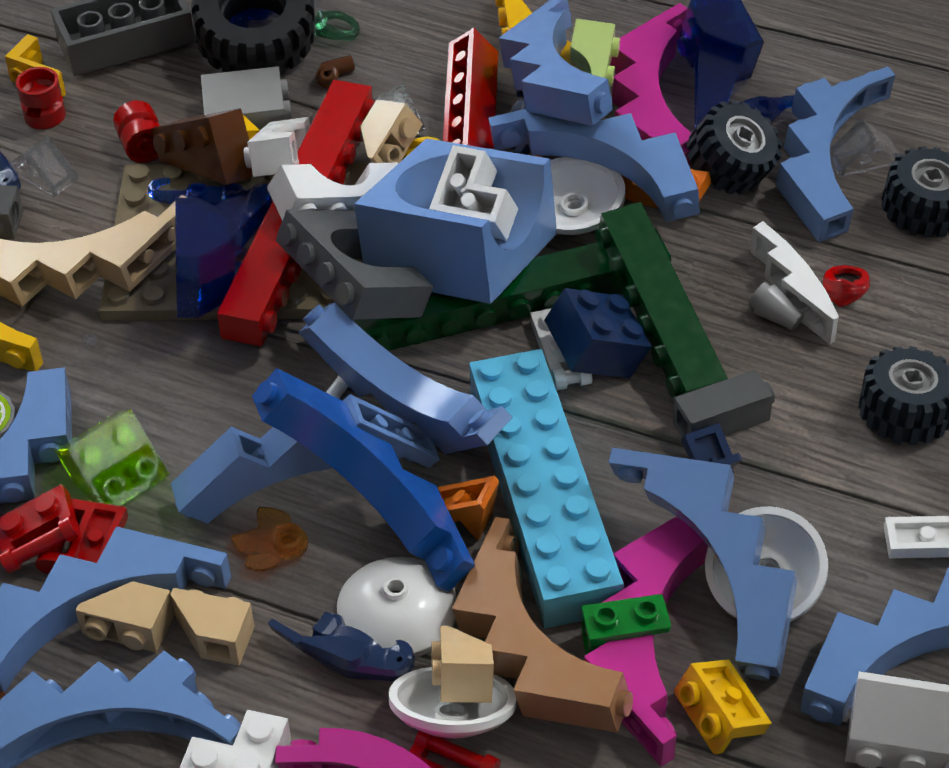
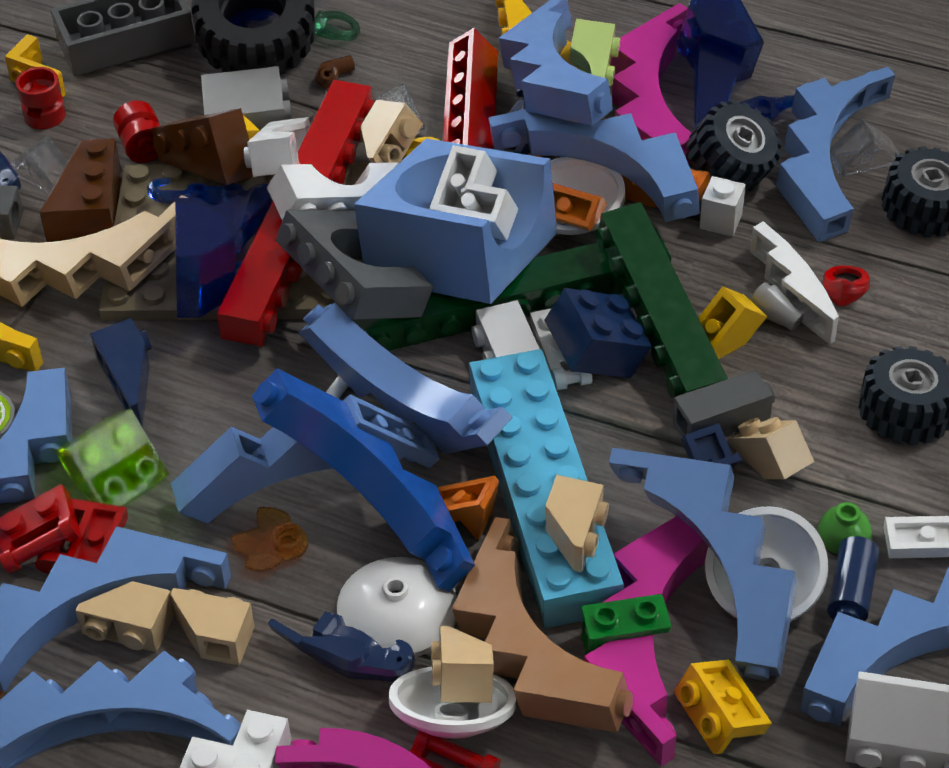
none -> reddish brown wedge [39,138,121,242]
none -> dark blue slope [90,318,152,430]
none -> white brick [472,300,539,360]
none -> tan slope [545,475,609,572]
none -> orange slope [552,183,608,231]
none -> yellow slope [698,286,767,359]
none -> white brick [700,176,745,237]
none -> tan slope [727,417,814,479]
none -> bright green brick [817,502,872,554]
none -> dark blue brick [827,536,880,621]

